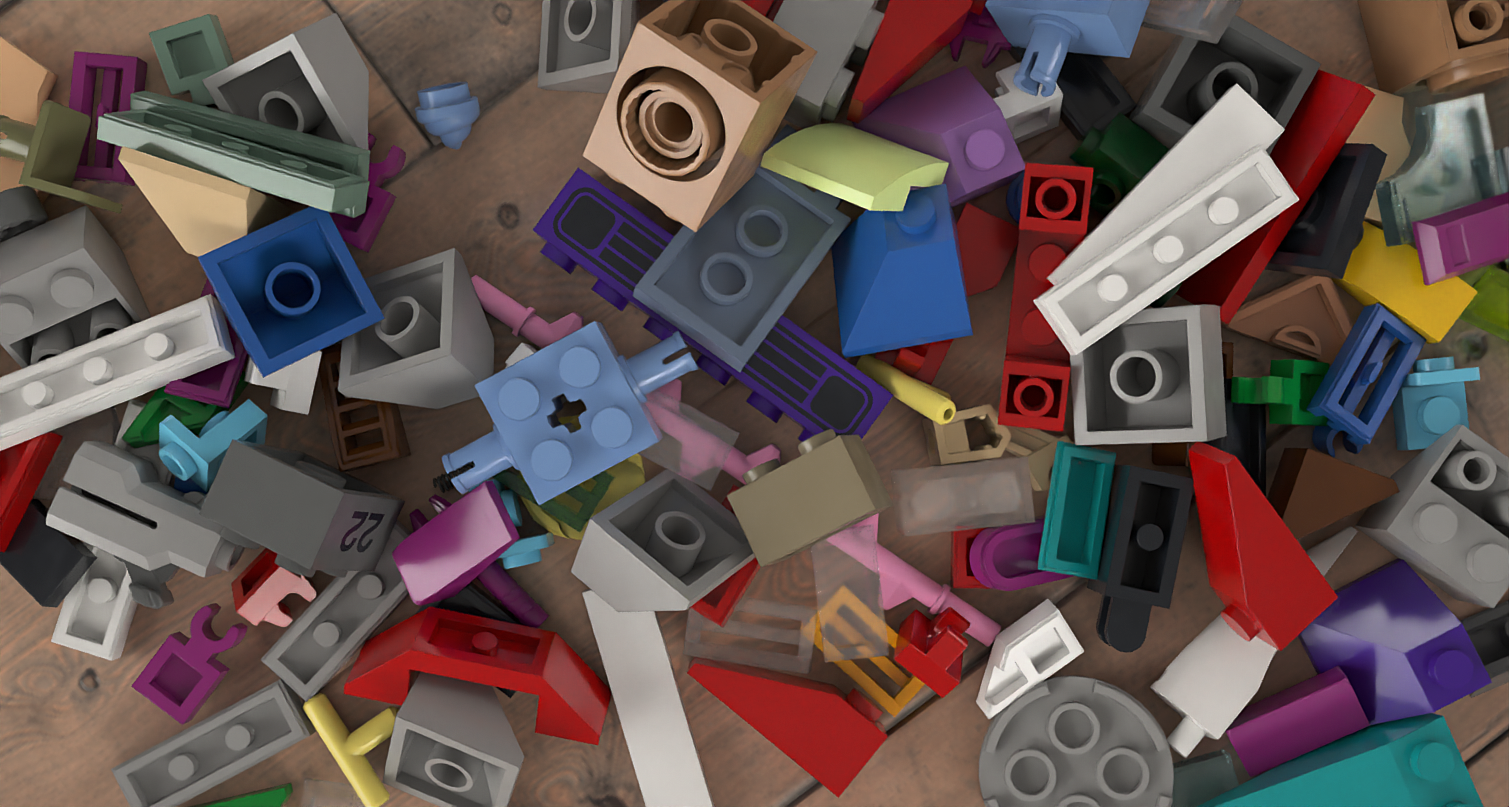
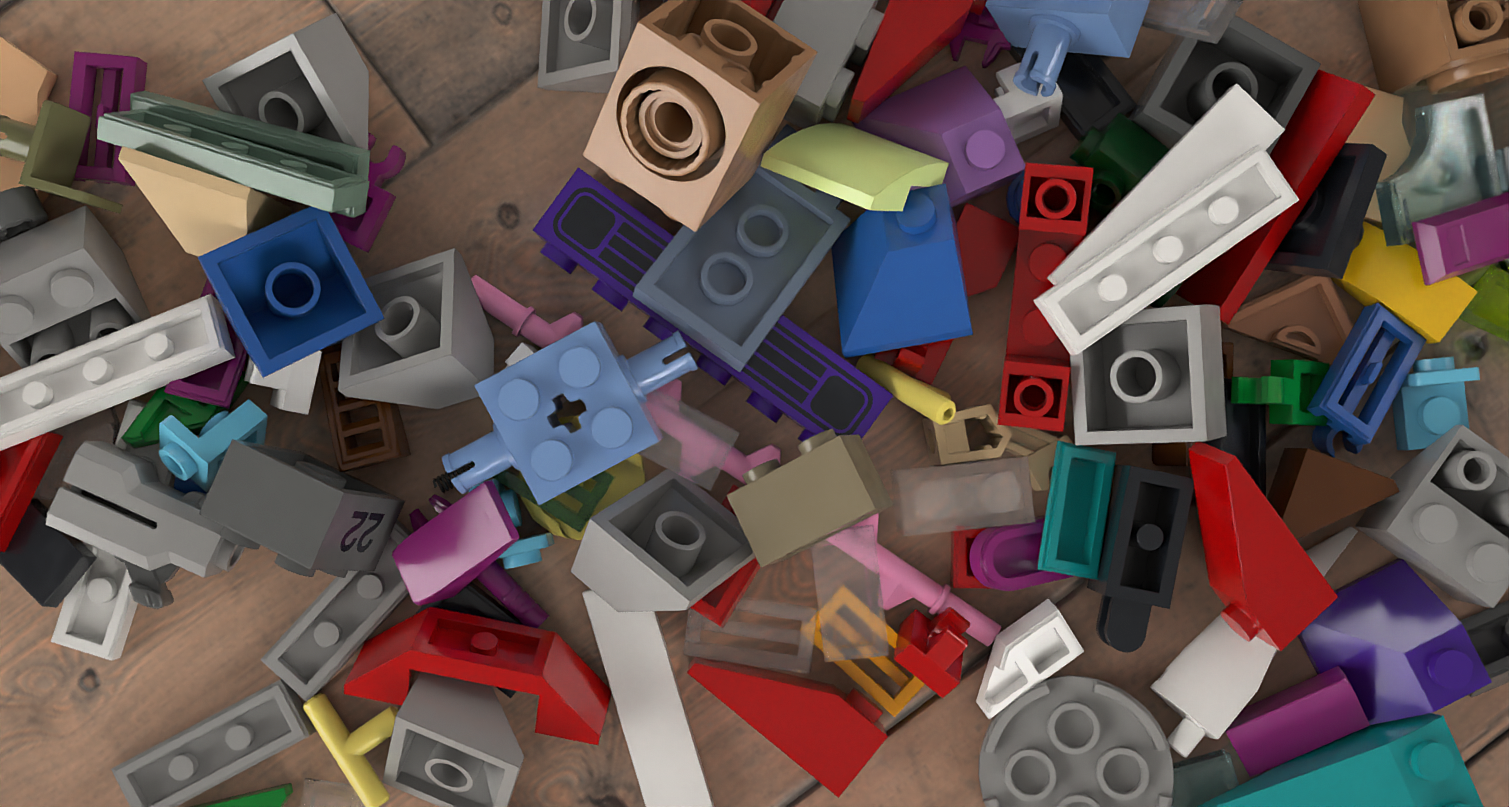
magenta plate [131,603,247,725] -> none
sand green plate [149,14,234,108] -> none
tile [231,548,316,627] -> none
medium blue plate [415,82,480,150] -> none

